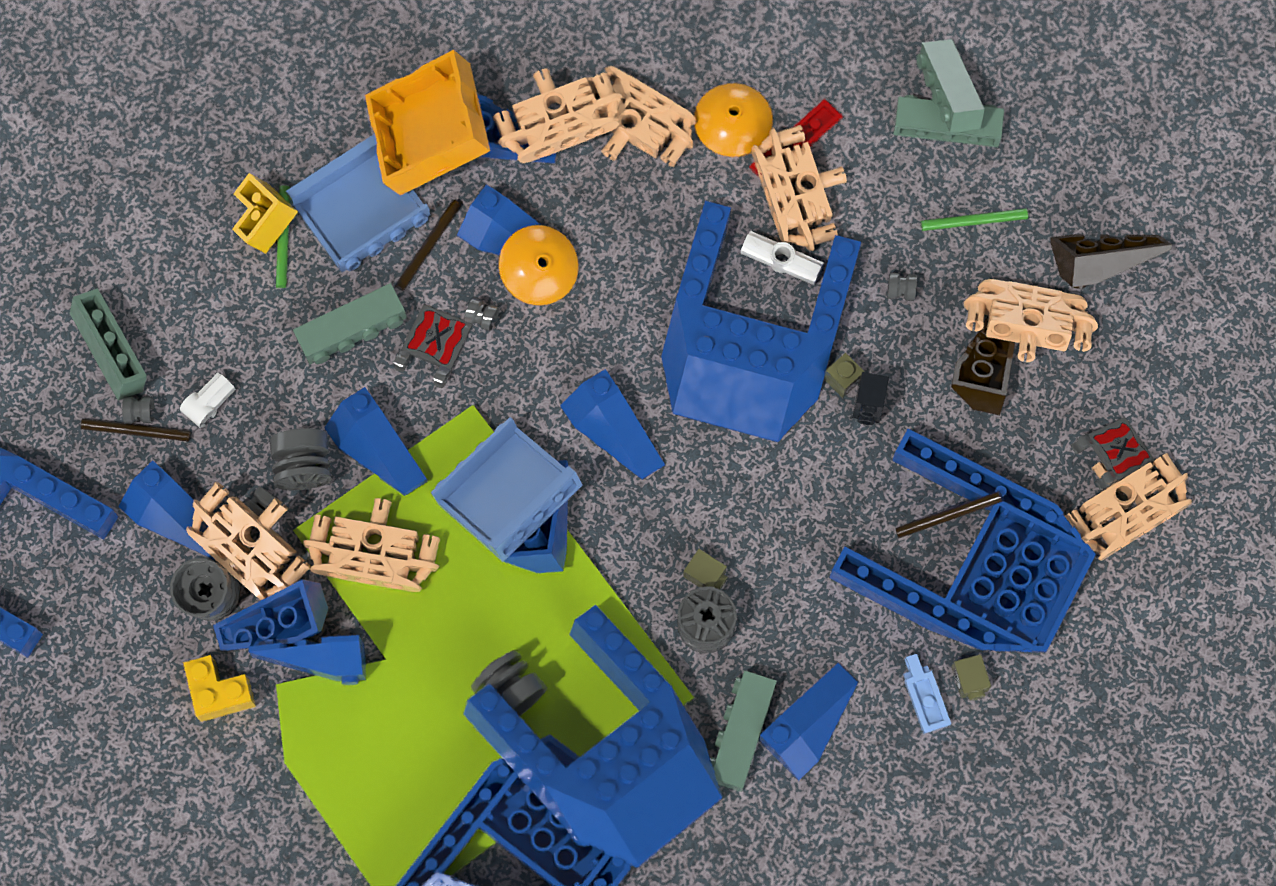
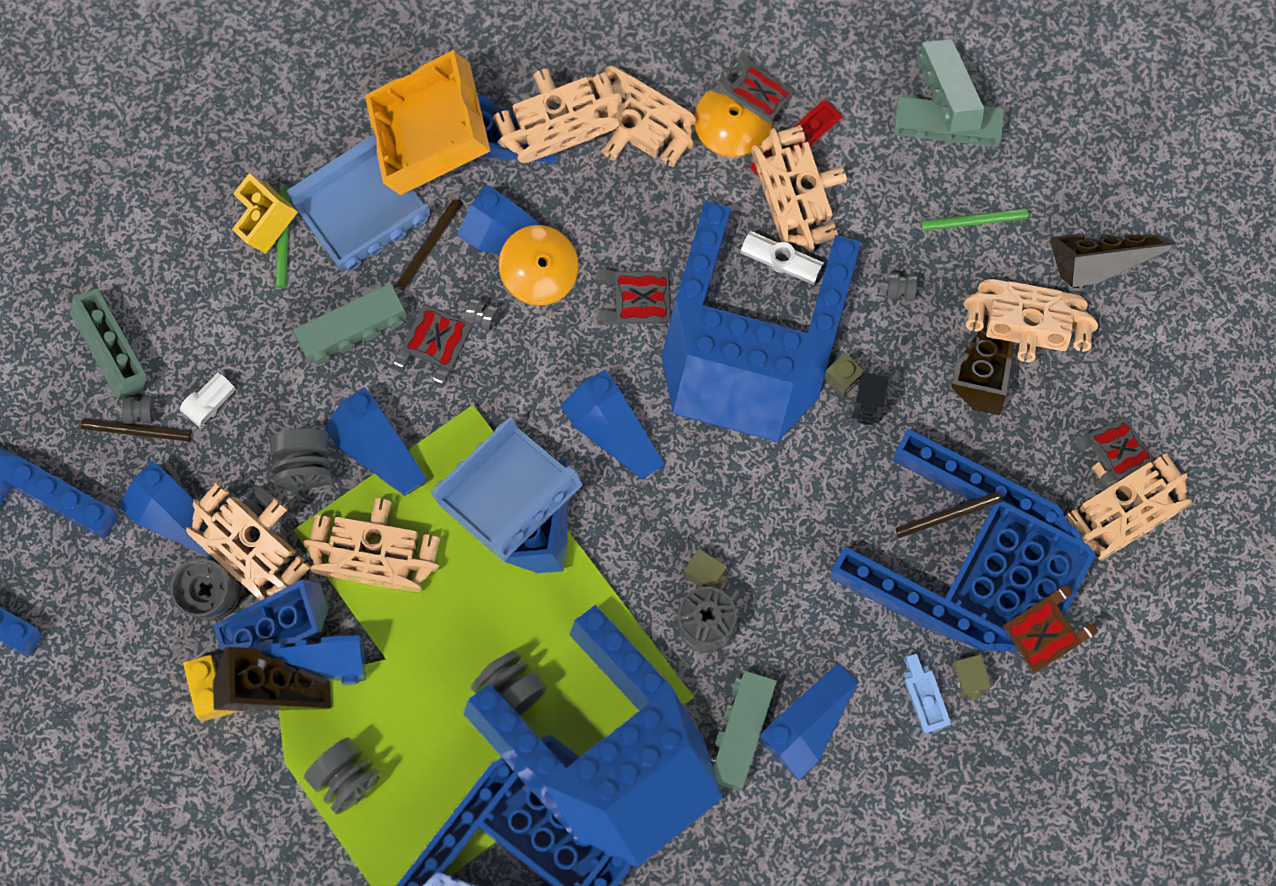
none -> dark brown wedge [213,646,331,711]
none -> dark grey wheel [304,737,382,815]
none -> flag [596,269,670,325]
none -> dark grey flag [710,50,794,123]
none -> flag [1002,585,1098,674]

